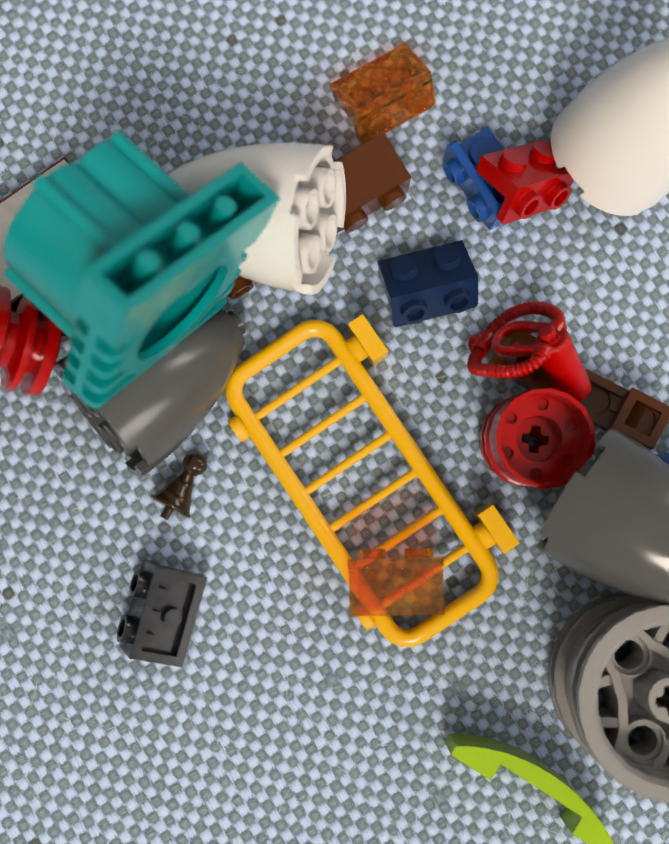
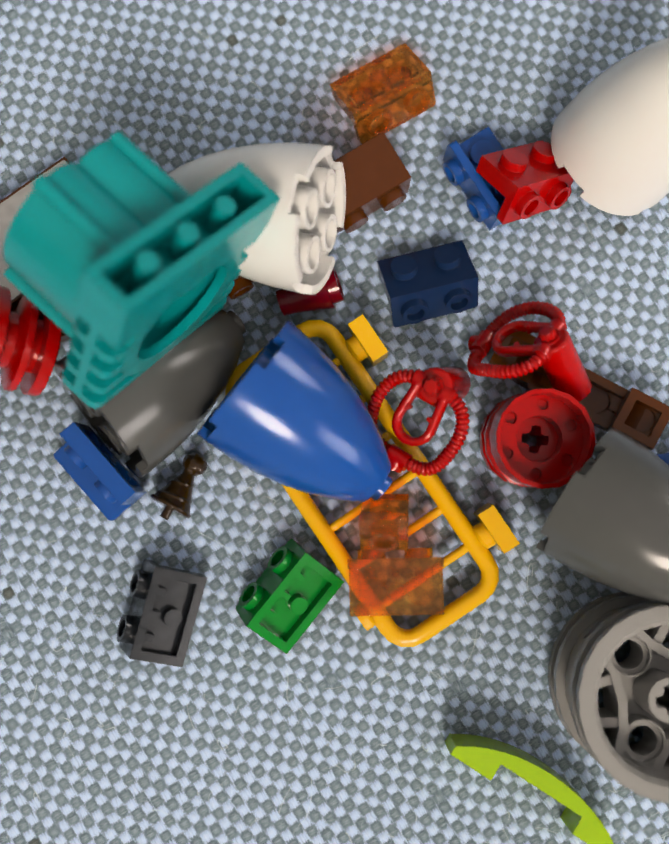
none -> blue bracket [54,422,147,521]
none -> blue cylinder [197,320,393,502]
none -> green bracket [235,539,344,654]
none -> dark red cone [276,267,345,316]
none -> clear orange bracket [359,494,409,552]
none -> red piece [367,366,471,476]

